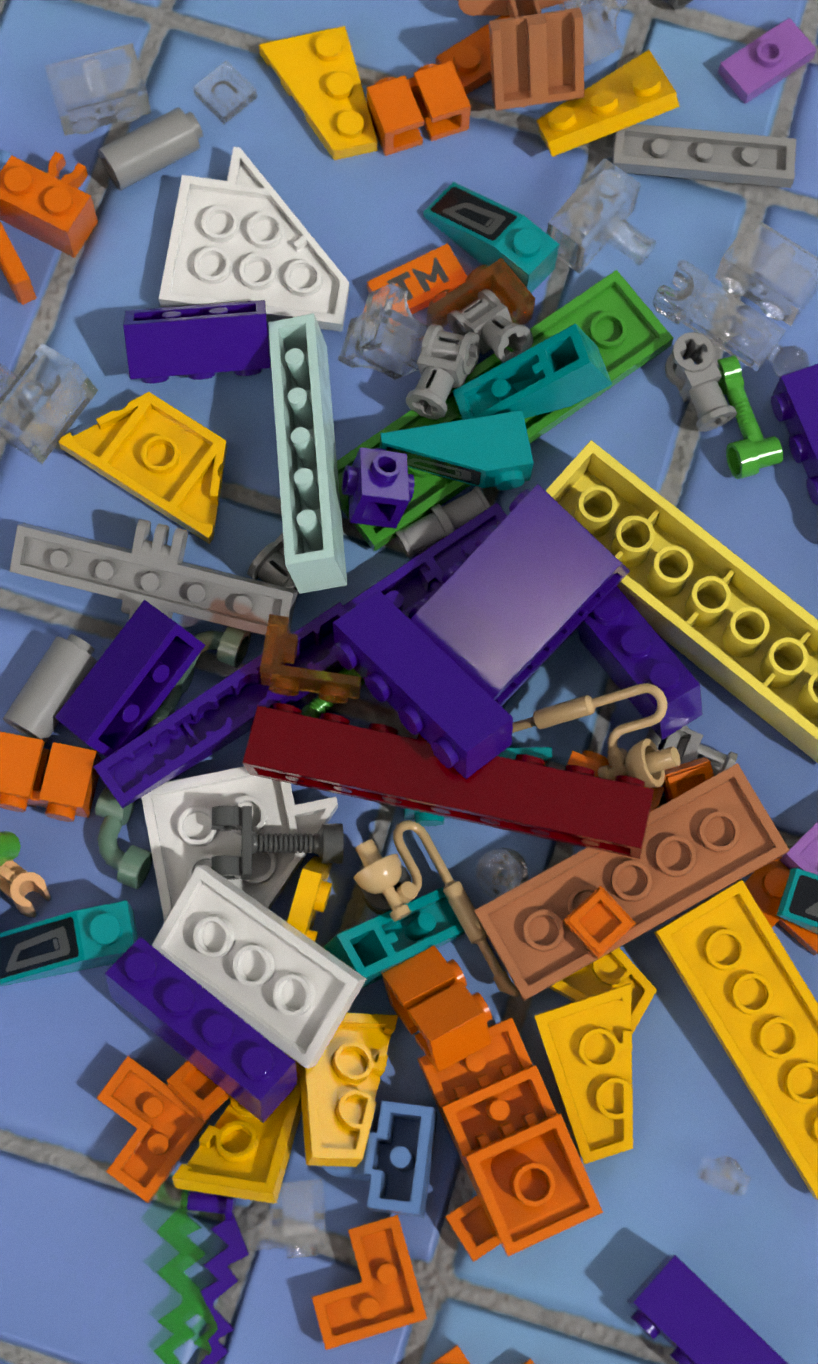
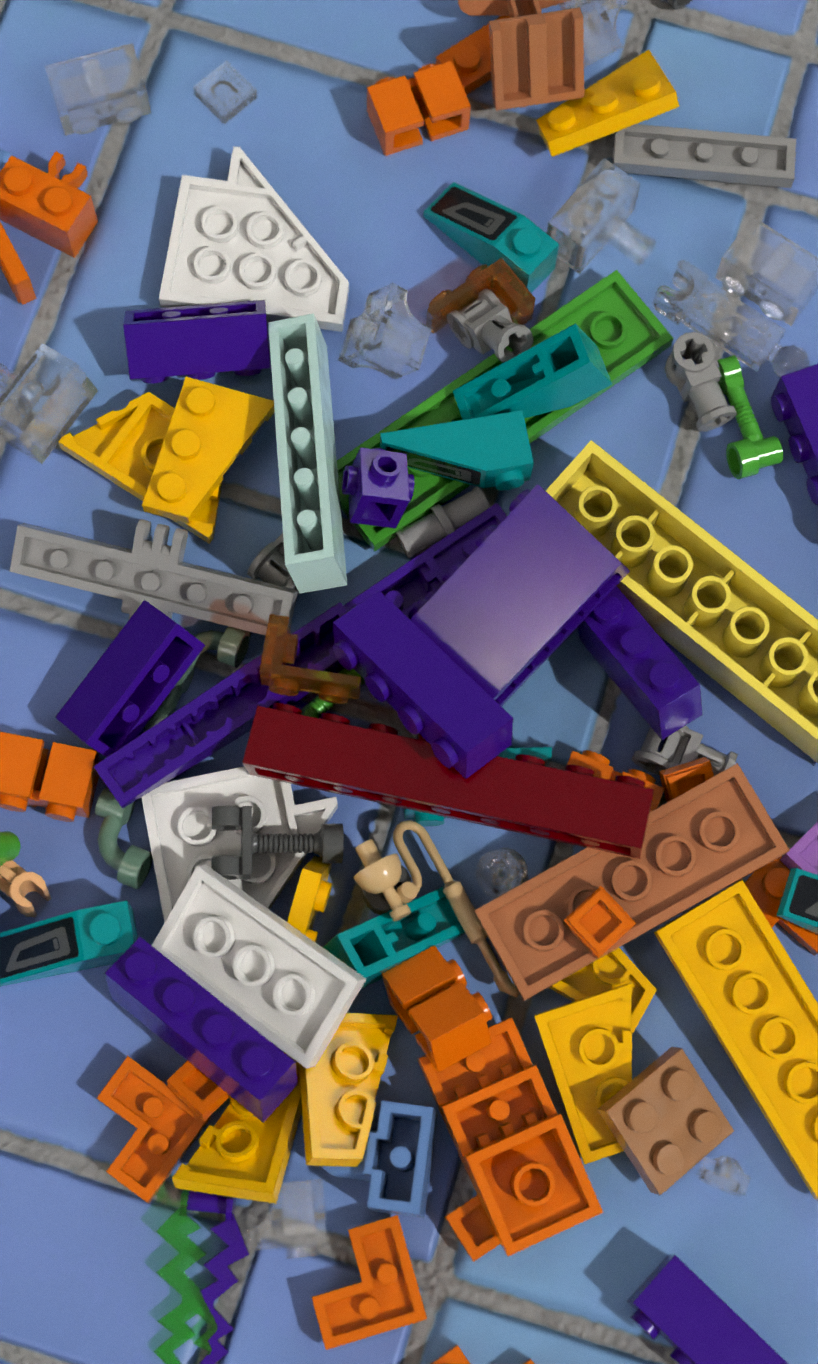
light grey brick [3,634,97,745] -> none
light grey brick [98,107,203,191] -> none
yellow wing [259,26,378,160] -> none
orange tile [367,243,469,326] -> none
light grey connector [406,324,481,420] -> none
tan piece [512,683,680,788] -> none
medium lavender plate [717,18,817,104] -> none
none -> yellow wing [142,377,274,524]
none -> medium nougat plate [597,1047,734,1195]

